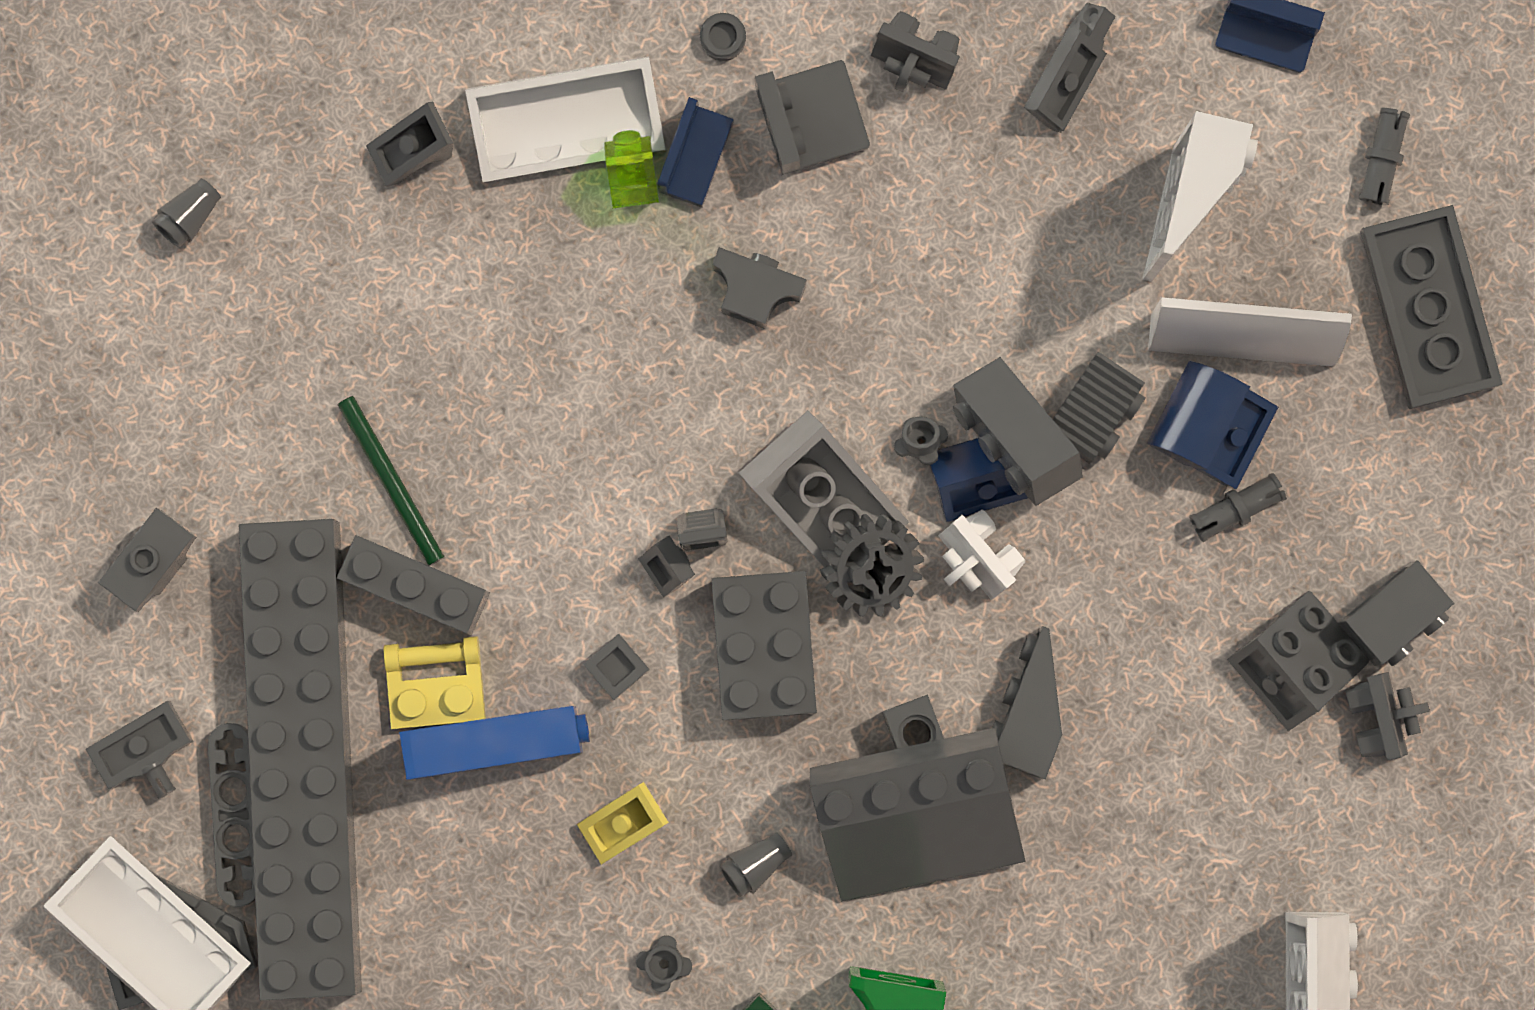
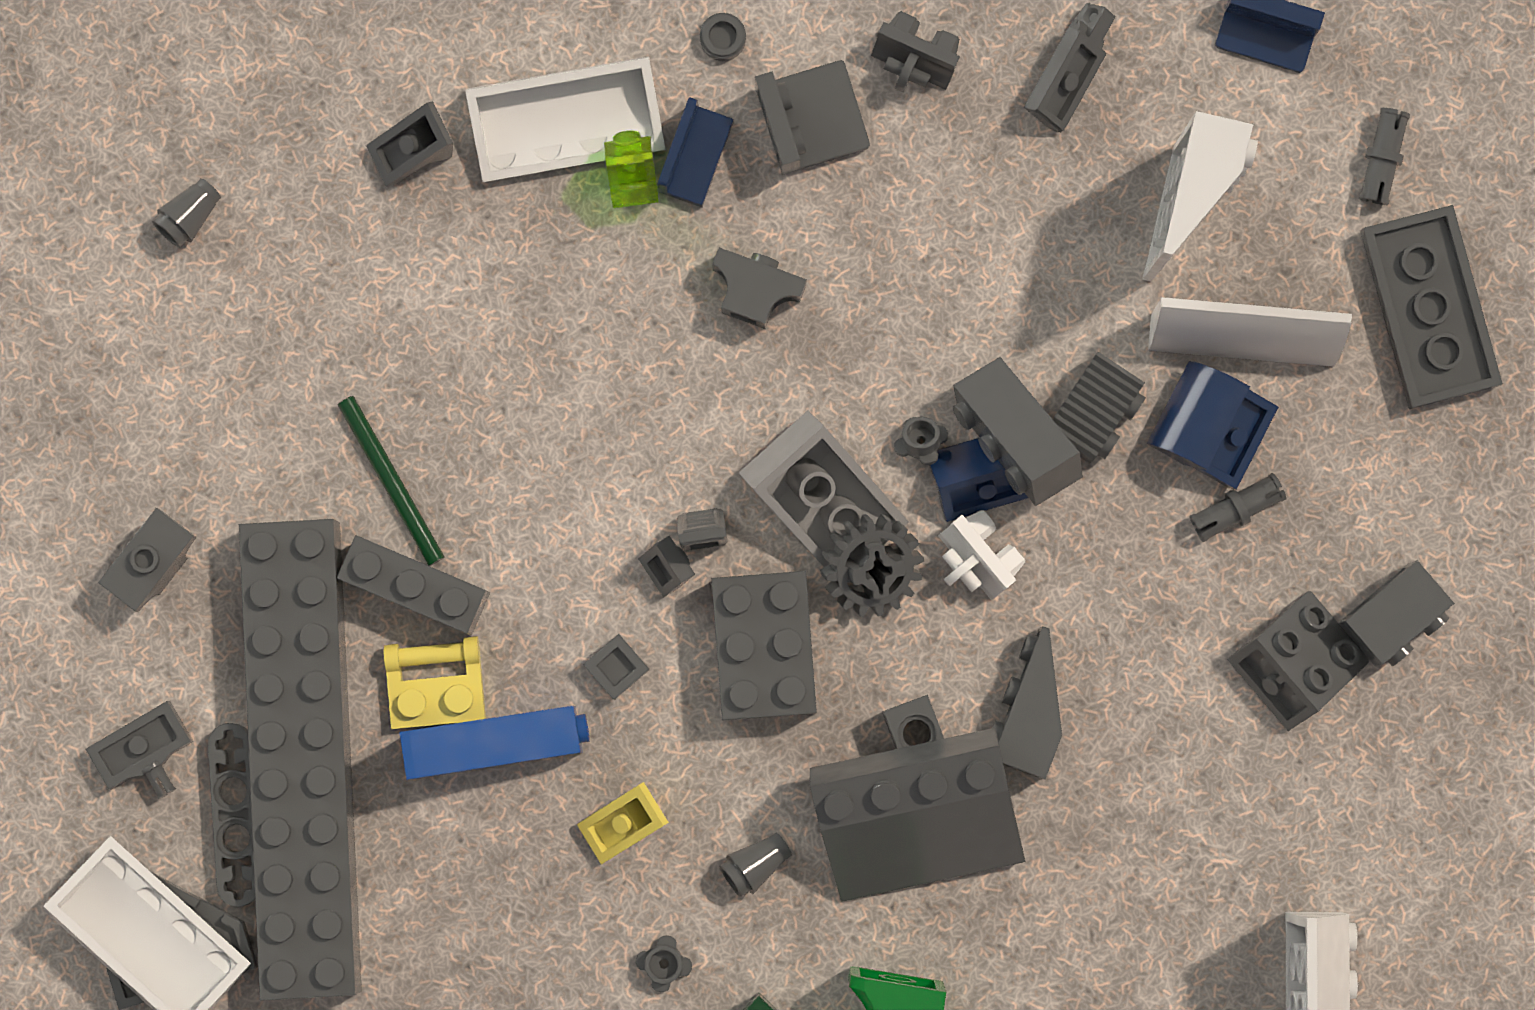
dark grey hips [1346,672,1430,761] -> none

